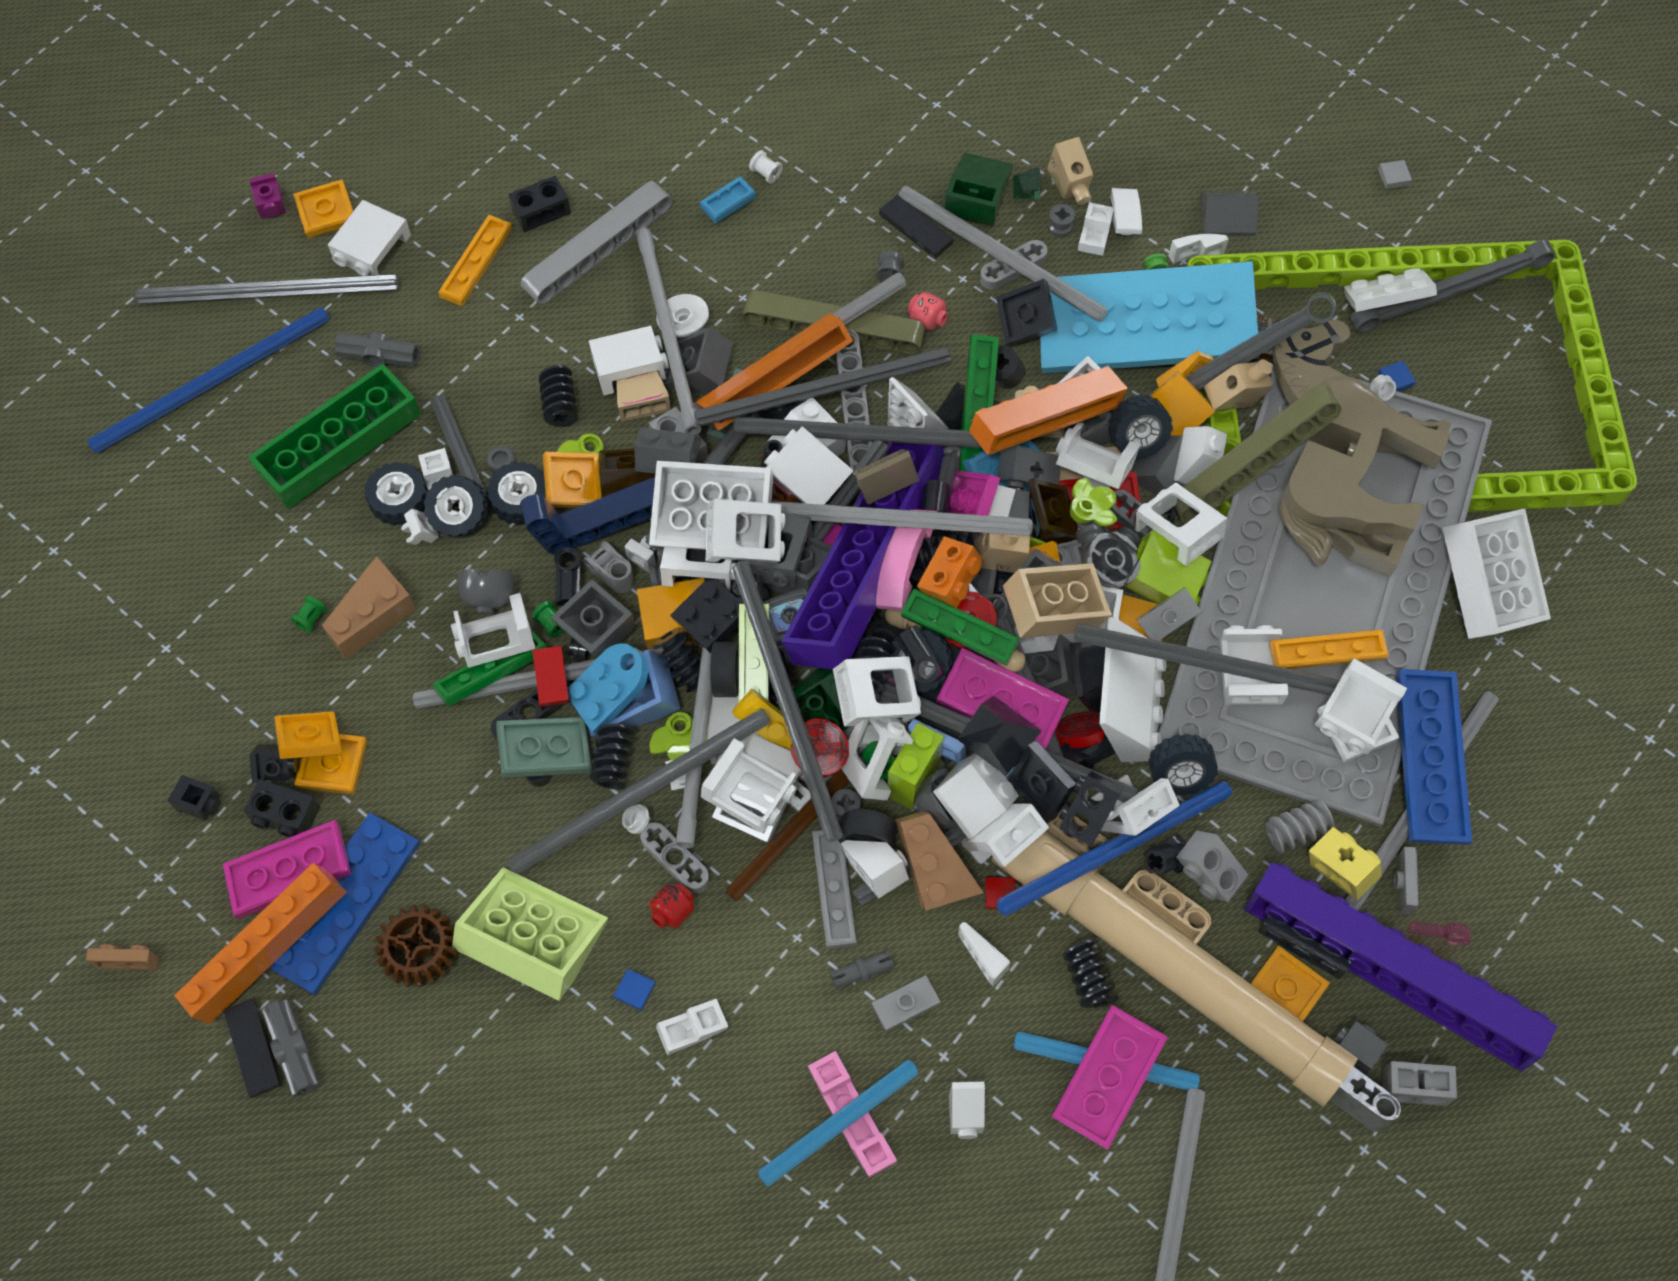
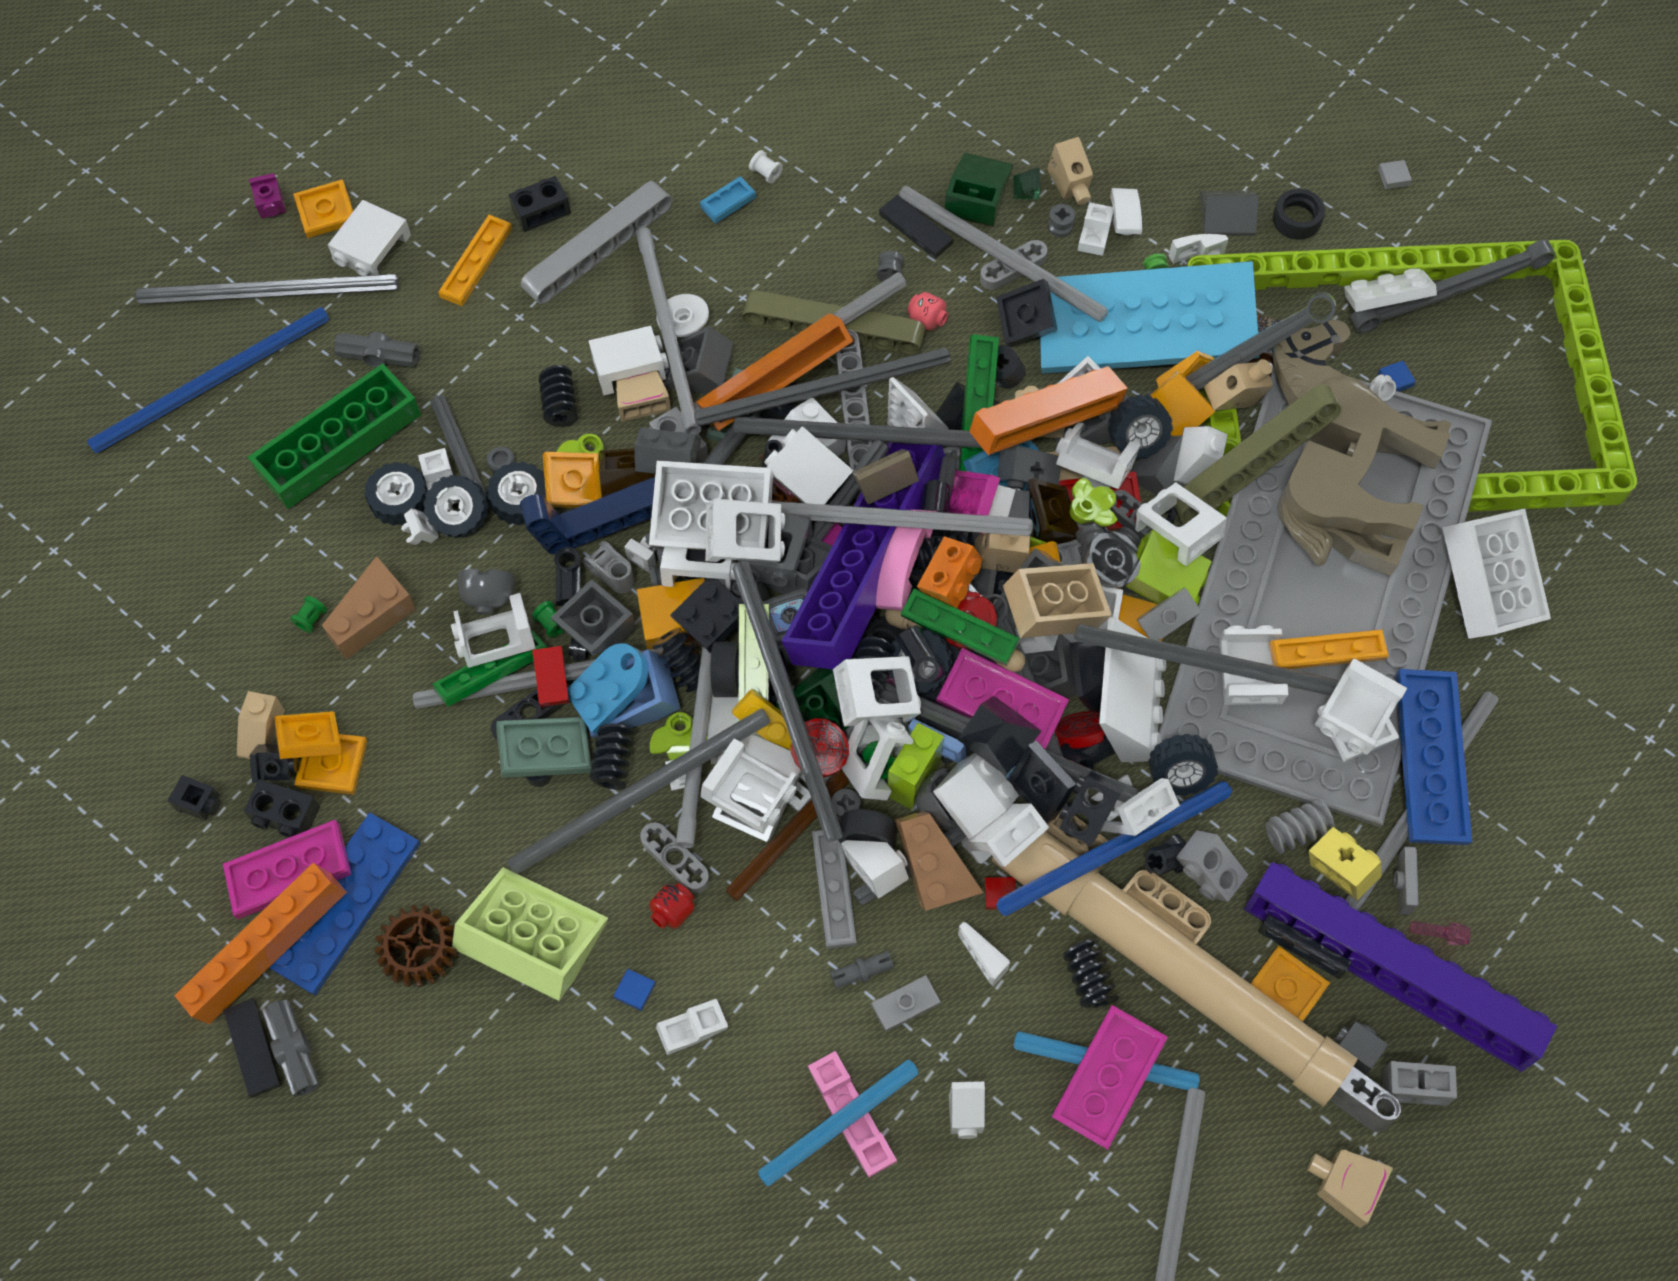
medium nougat plate [86,944,159,970] -> none
white plate [622,804,649,834] -> none
none -> tan slope [237,691,285,759]
none -> black tyre [1273,188,1325,240]
none -> tan torso [1307,1149,1393,1228]

